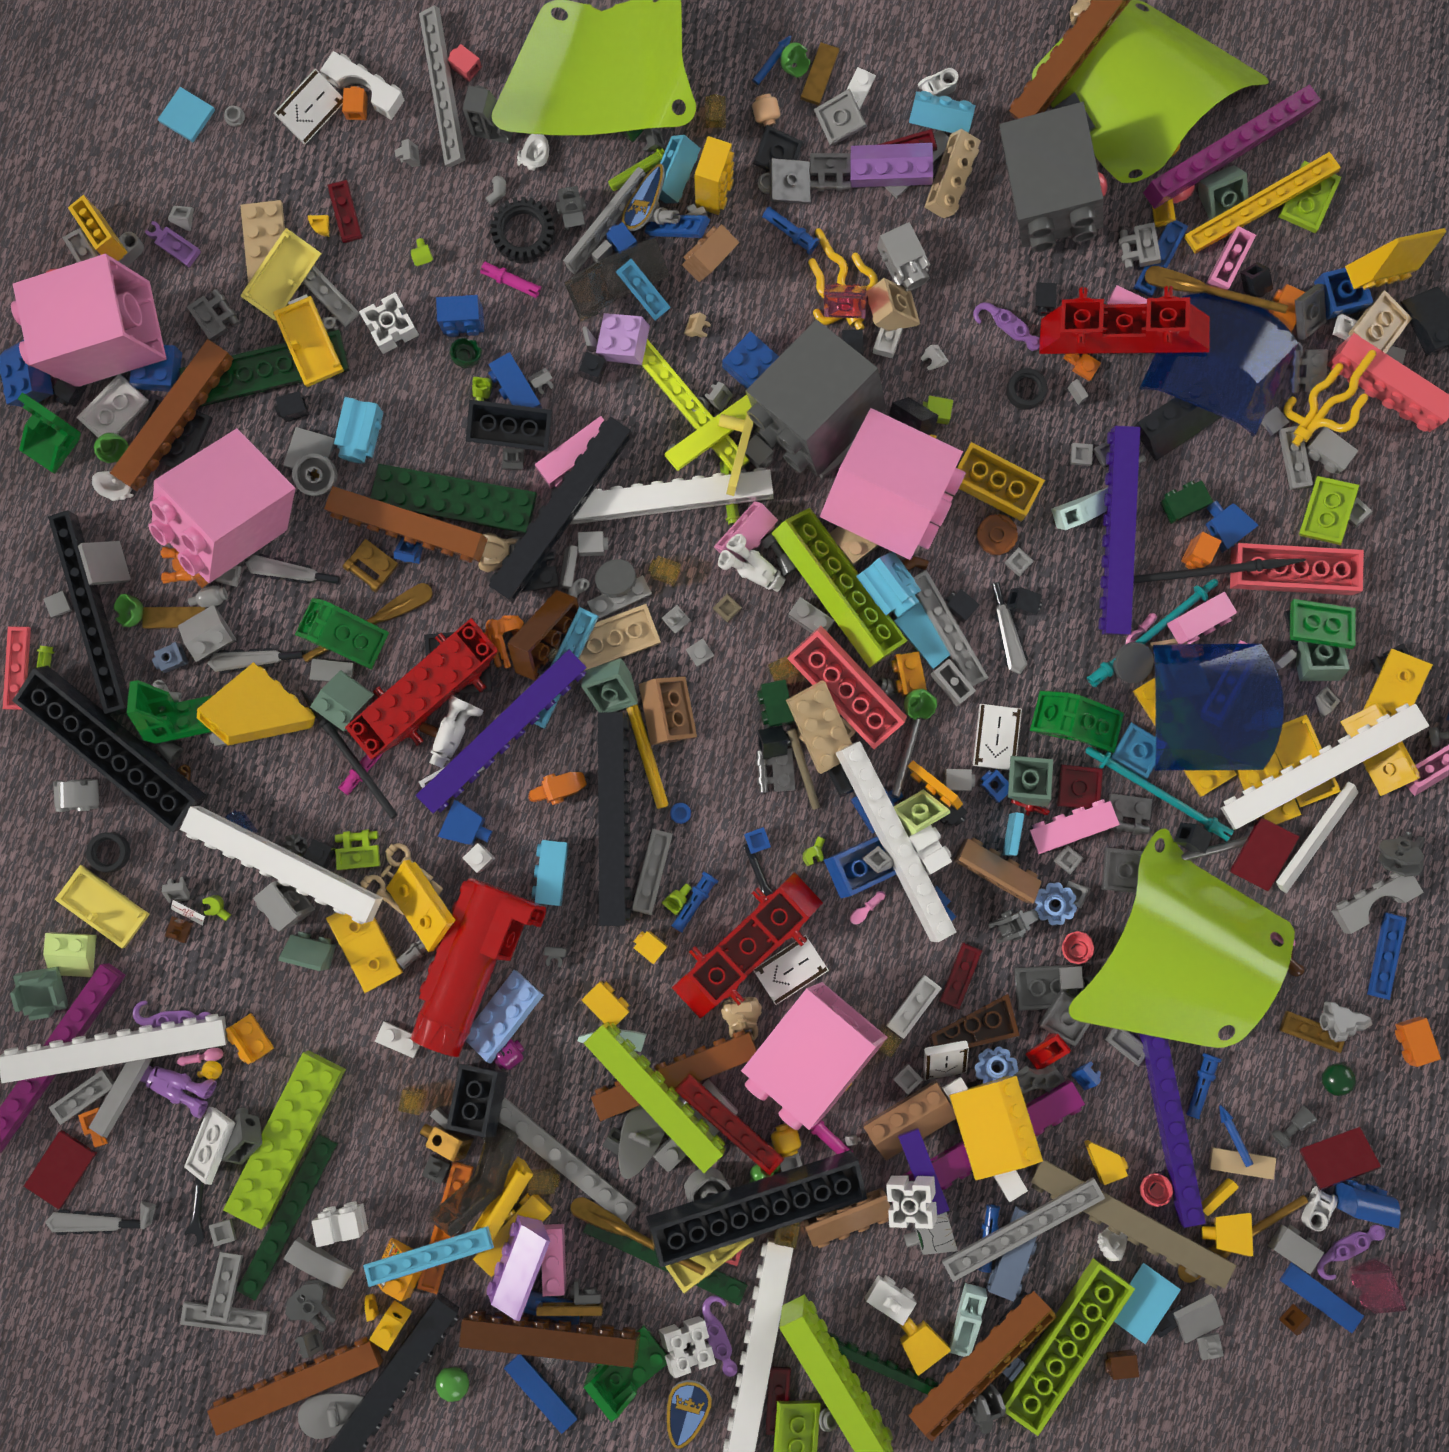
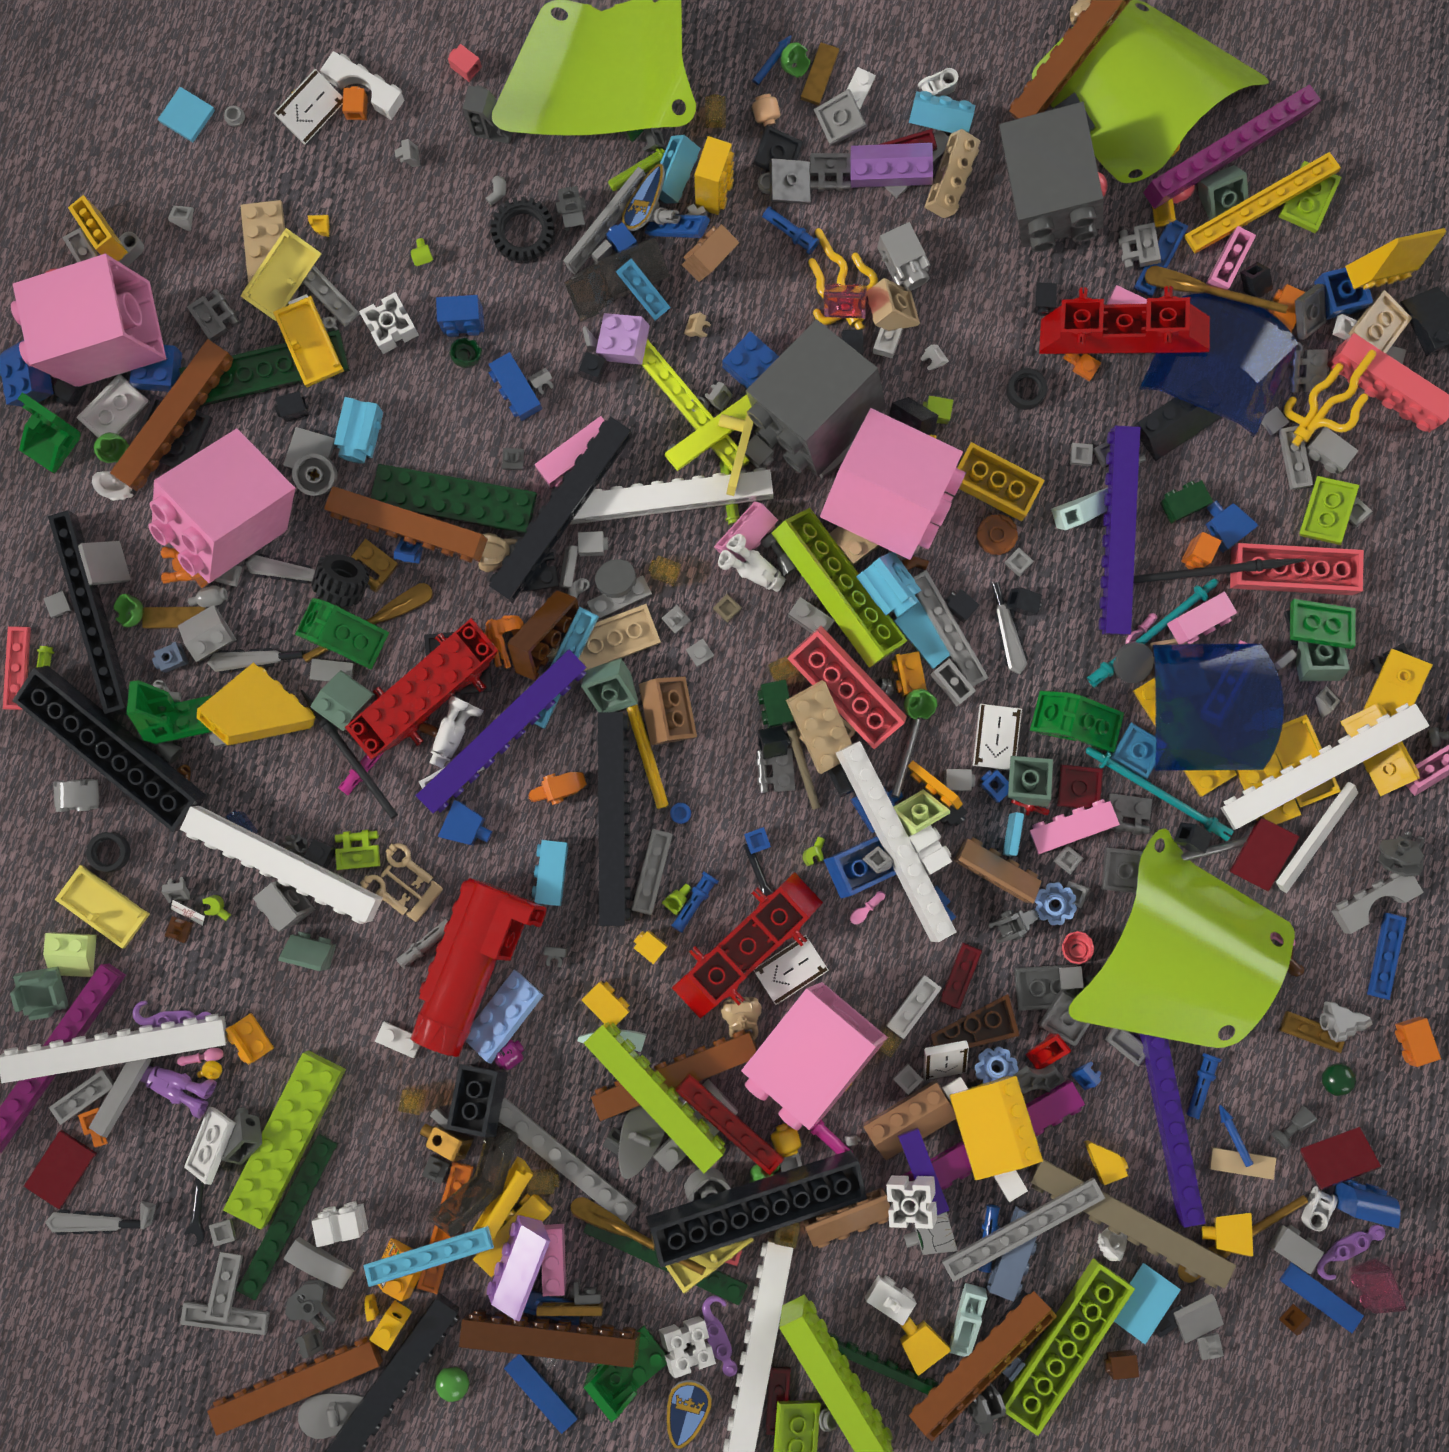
medium lavender plate [145,221,201,268] -> none
yellow container [326,912,404,993] -> none
dark red tile [327,180,363,243] -> none
yellow container [386,860,455,952] -> none
light grey plate [419,5,465,168] -> none
white brick [463,843,495,873] -> none
black slope [465,399,553,452] -> none
lime piece [472,377,492,401] -> none
dark pink pin [480,261,541,299] -> none
white hat [517,134,549,171] -> none
medium lavender piece [973,302,1040,351] -> none
light grey tile [1068,379,1088,405] -> none
coral hair [1140,1173,1173,1207] -> none
yellow tile [1201,1178,1239,1216] -> none
none -> black tyre [311,554,370,607]

